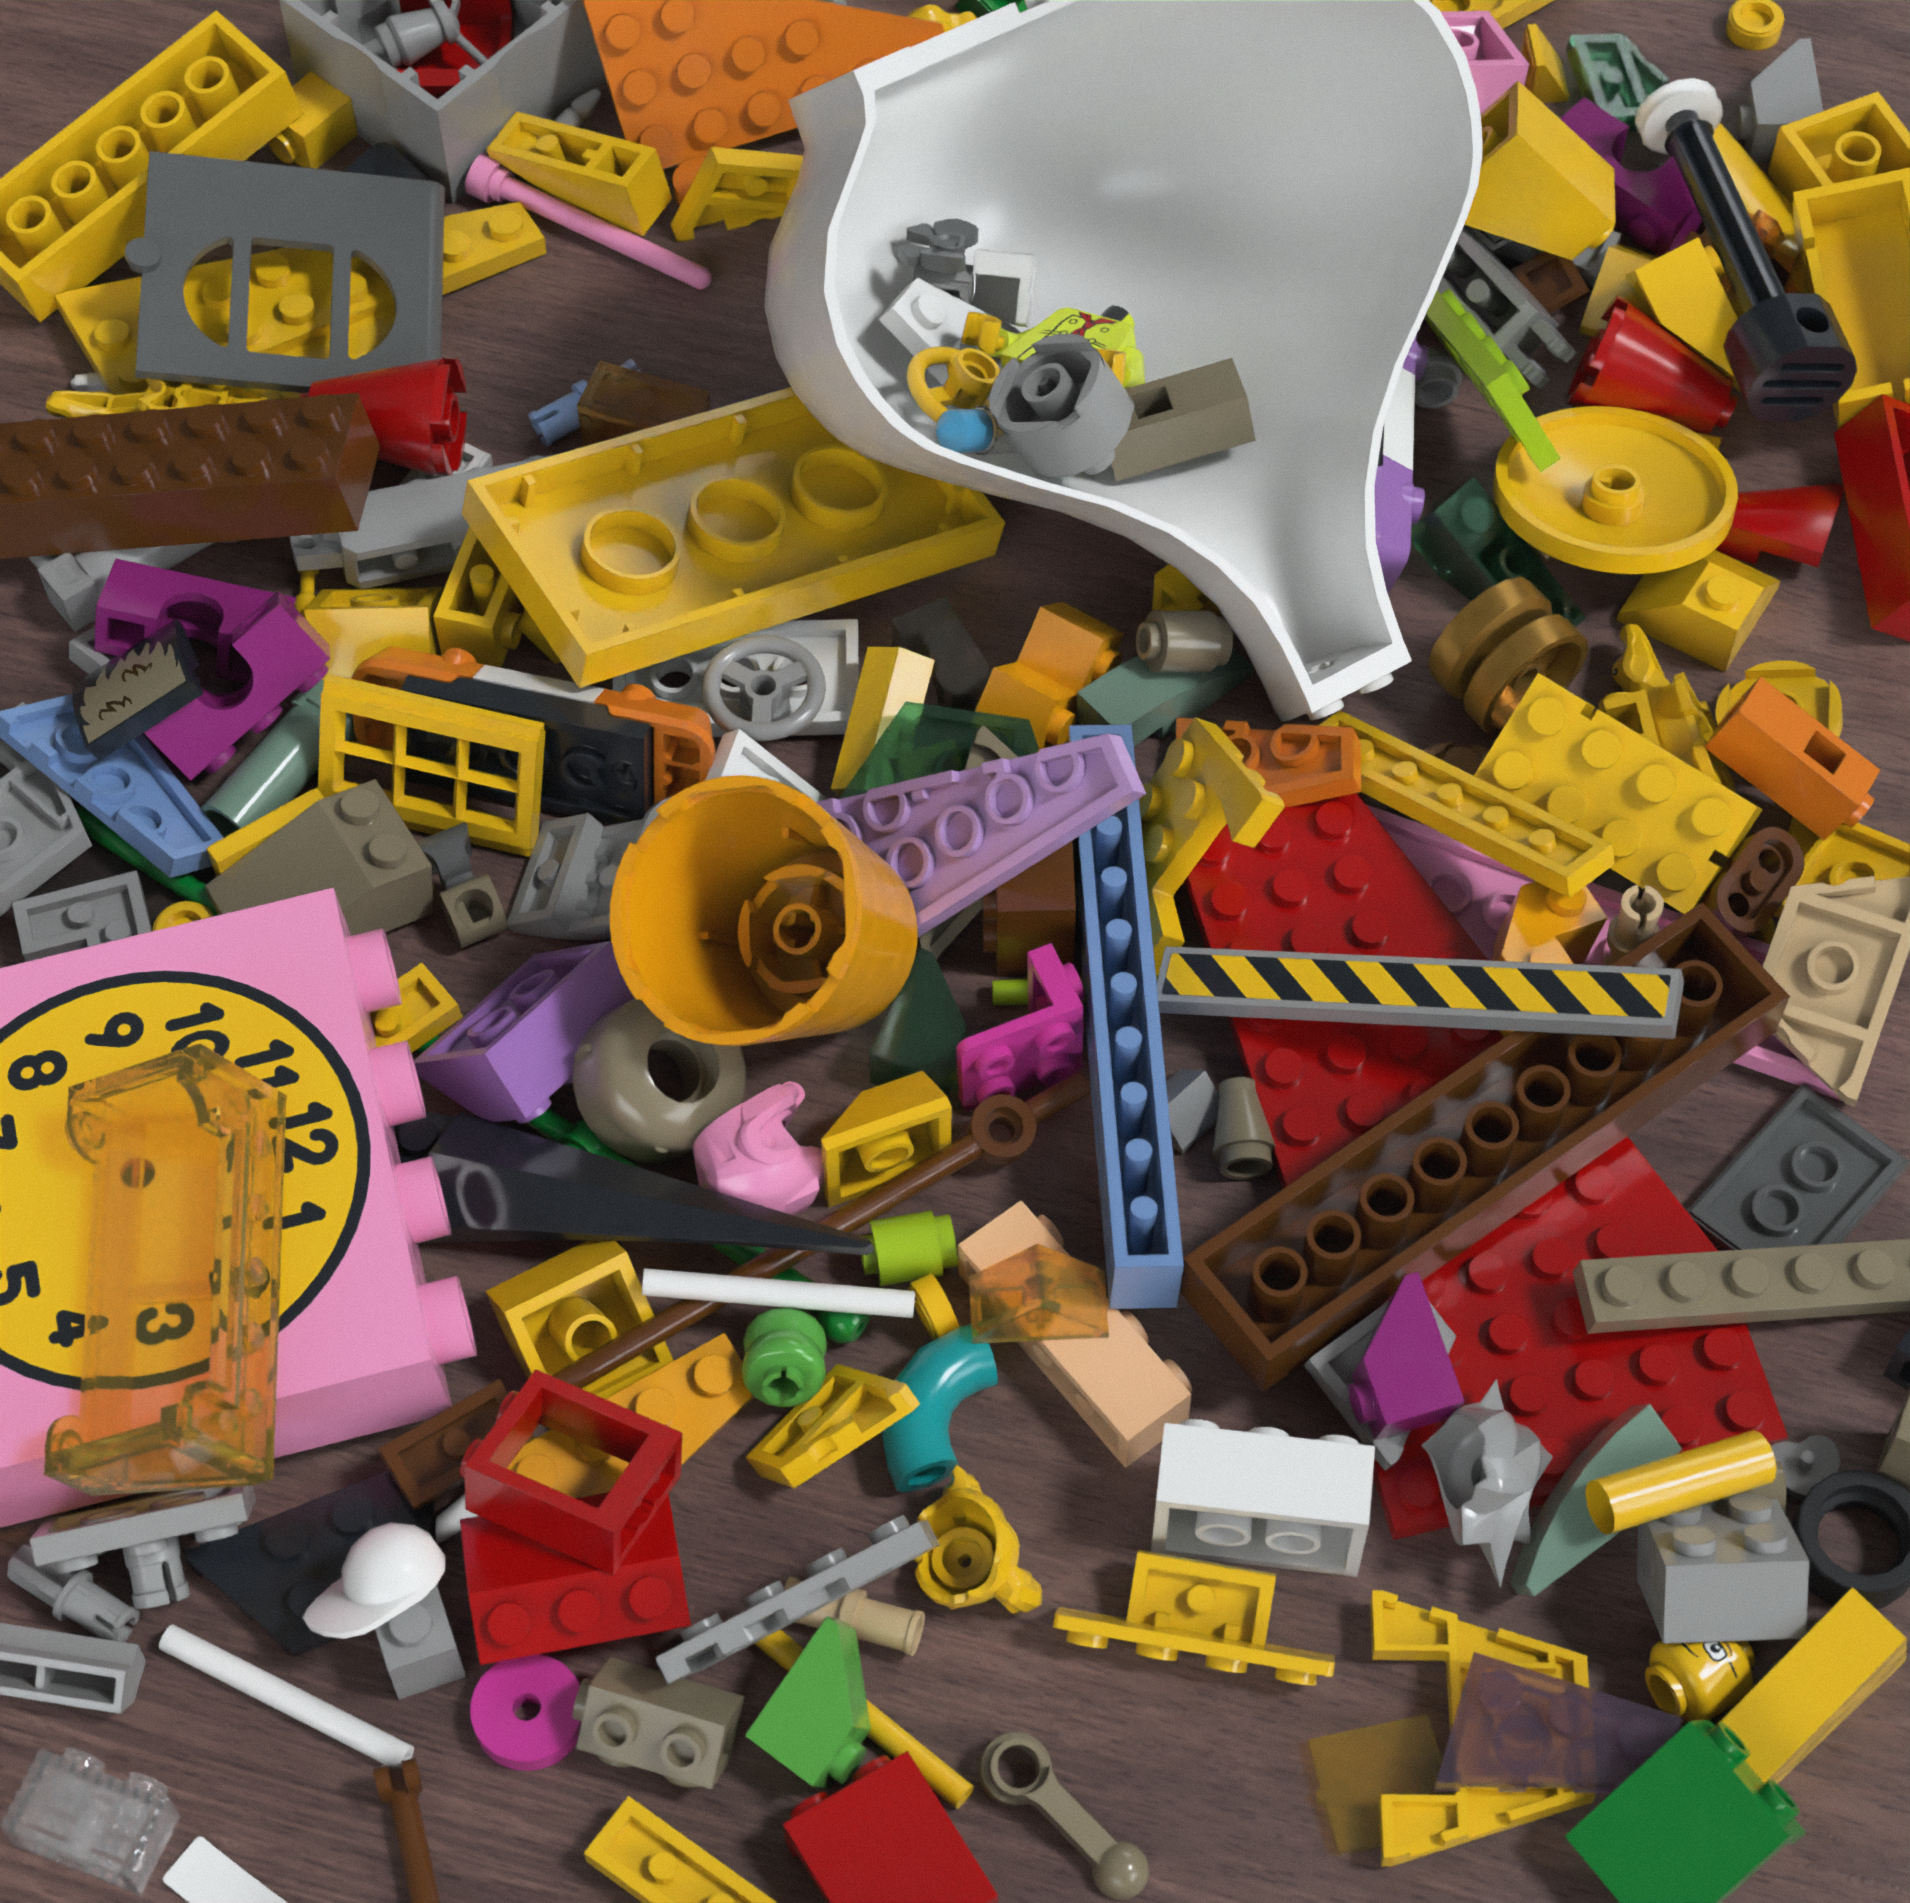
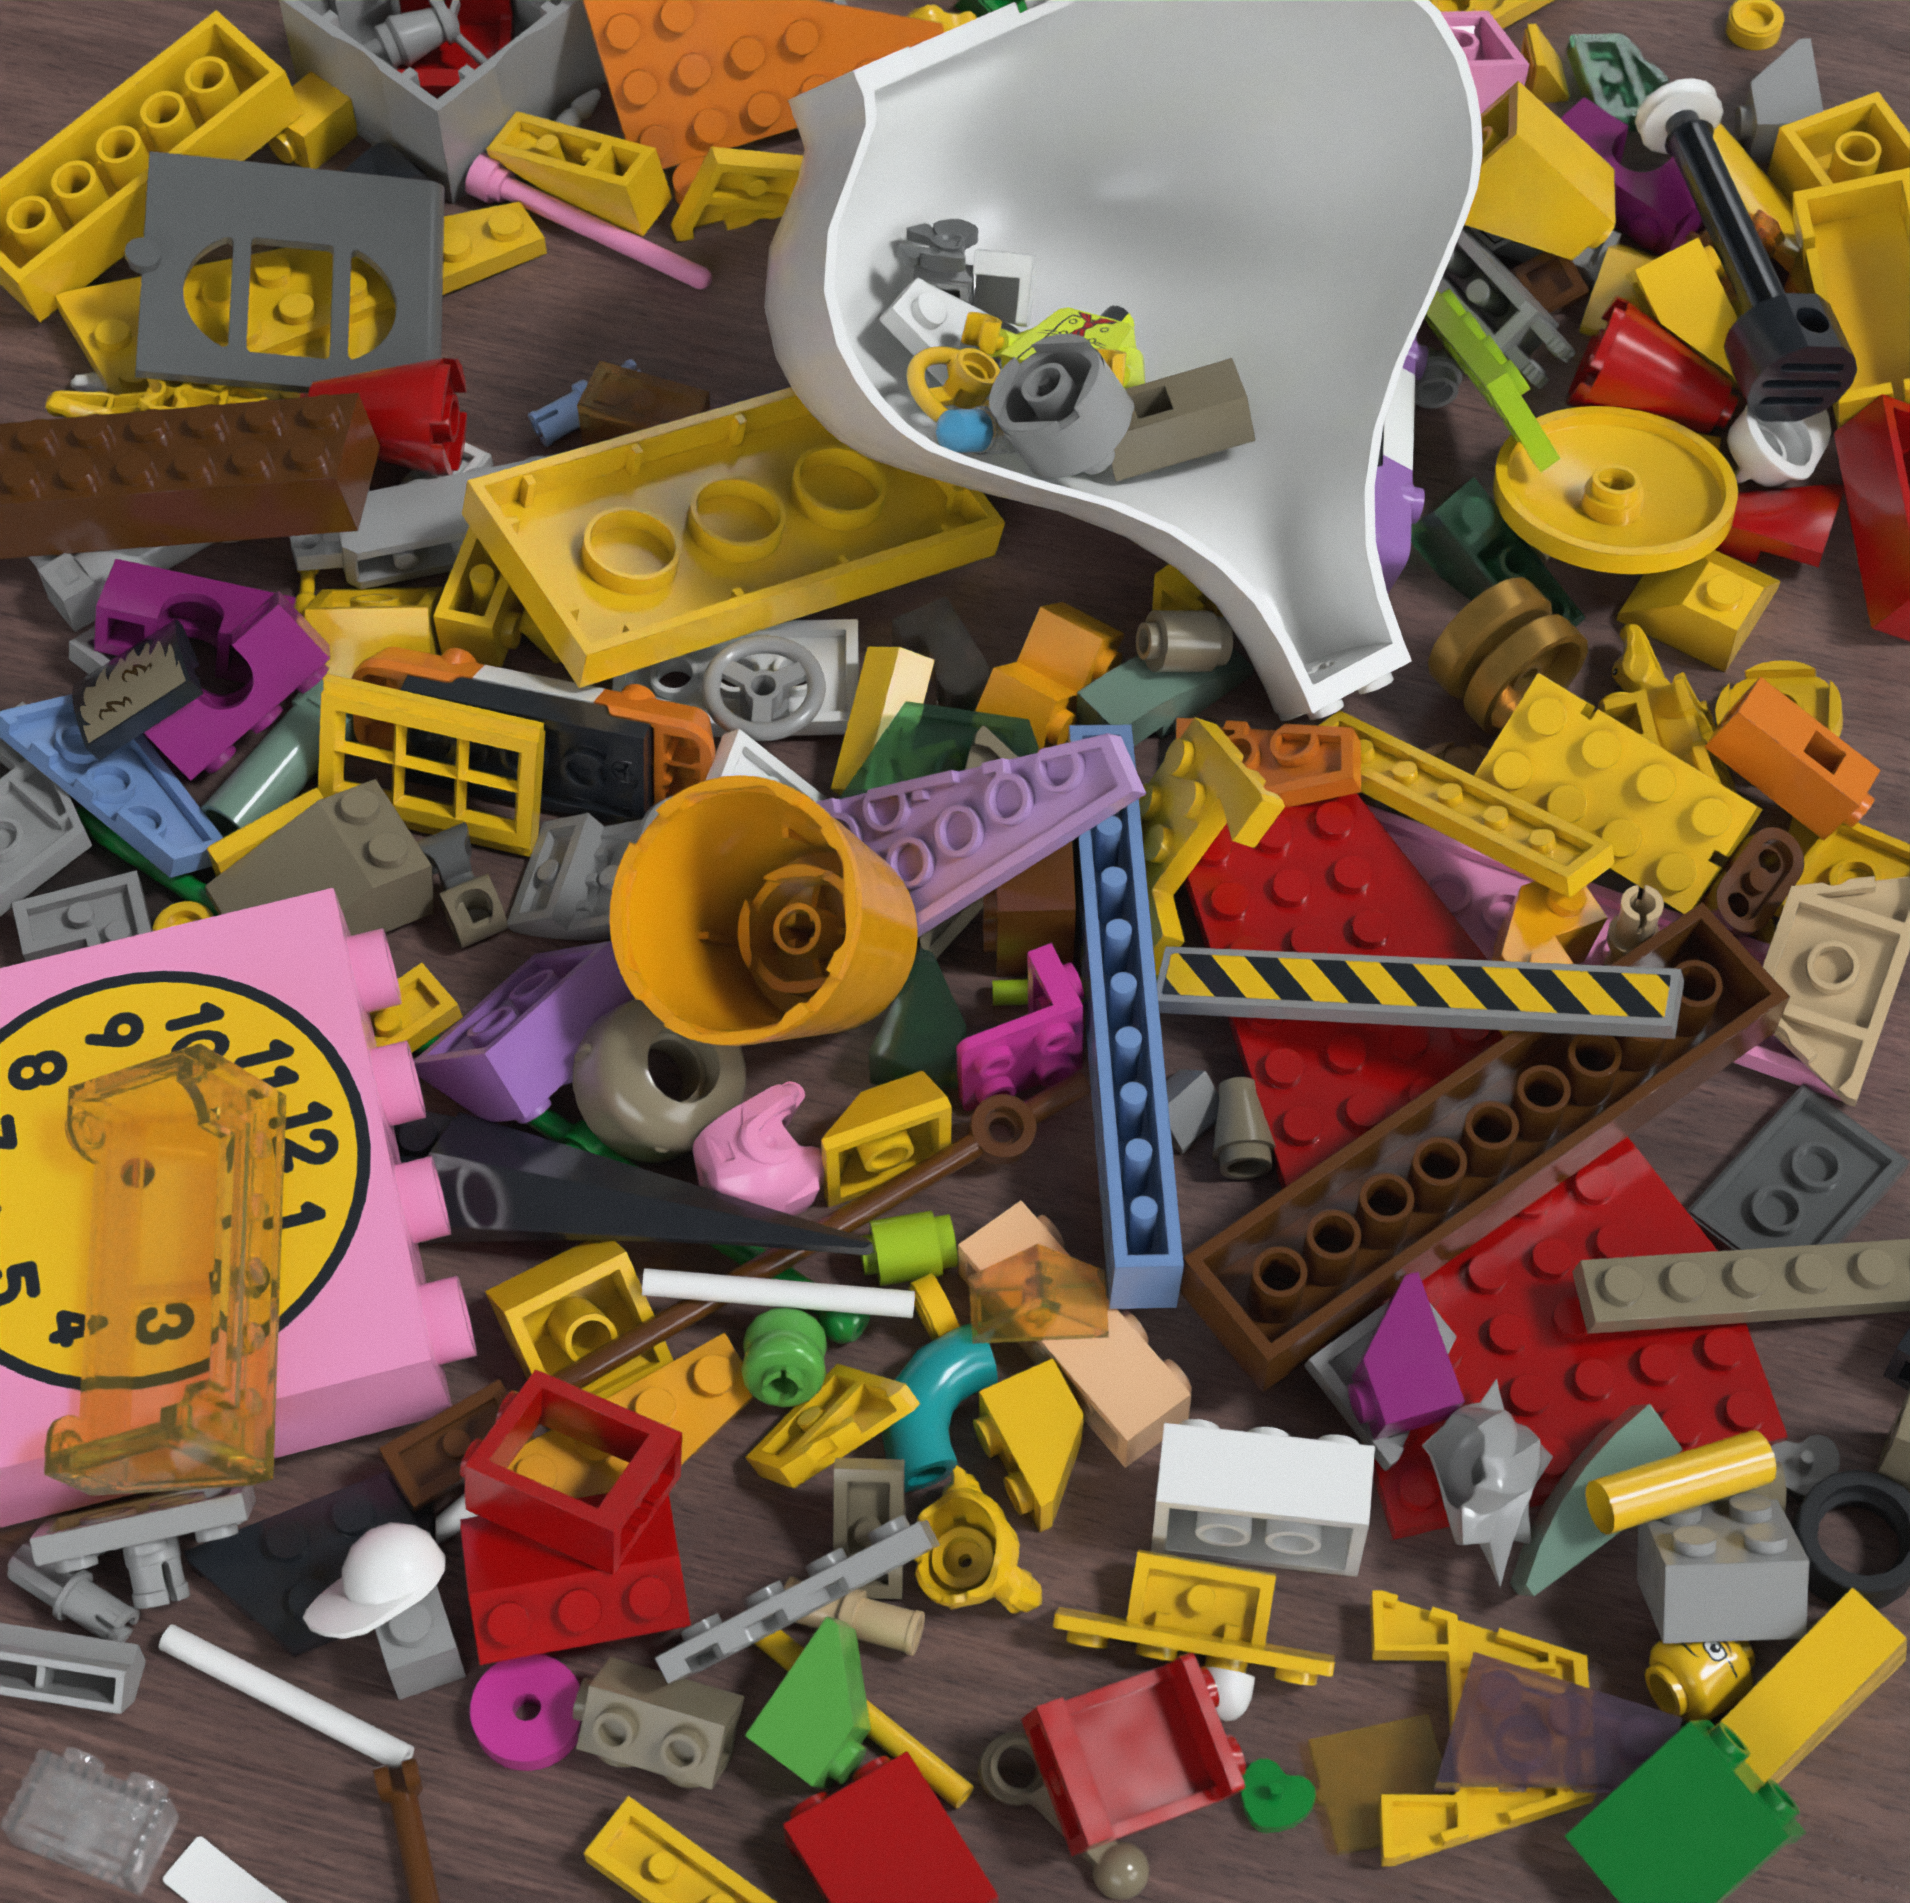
none -> dark tan slope [833,1458,906,1599]
none -> yellow slope [973,1358,1084,1532]
none -> panel [1021,1652,1246,1857]
none -> white hinge [1206,1667,1255,1721]
none -> green piece [1241,1759,1316,1833]
none -> white piece [1727,405,1831,487]

